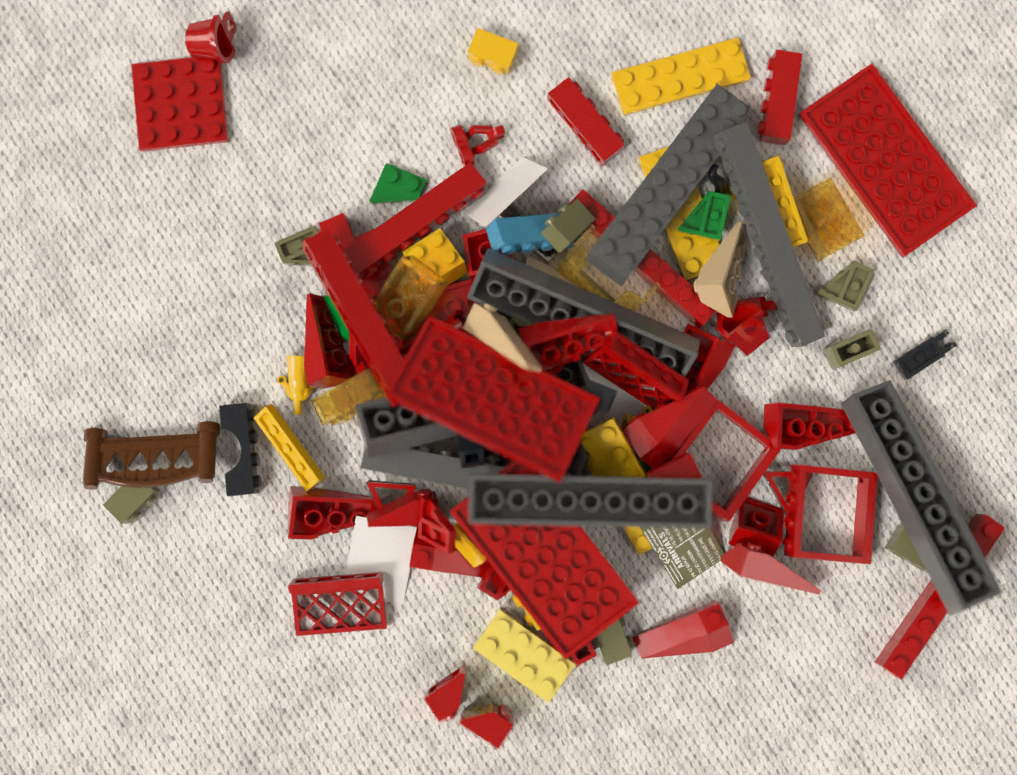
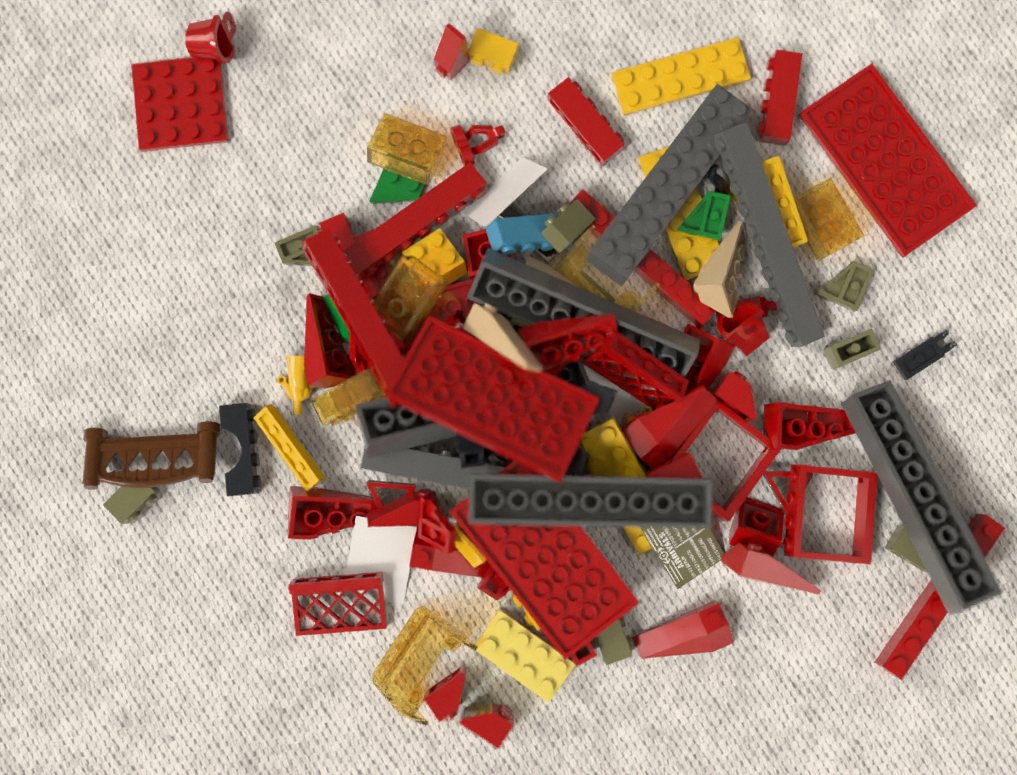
none -> clear yellow brick [367,112,447,186]
none -> clear yellow windscreen [372,606,478,726]
none -> slope [434,23,469,81]
none -> red slope [711,371,757,422]

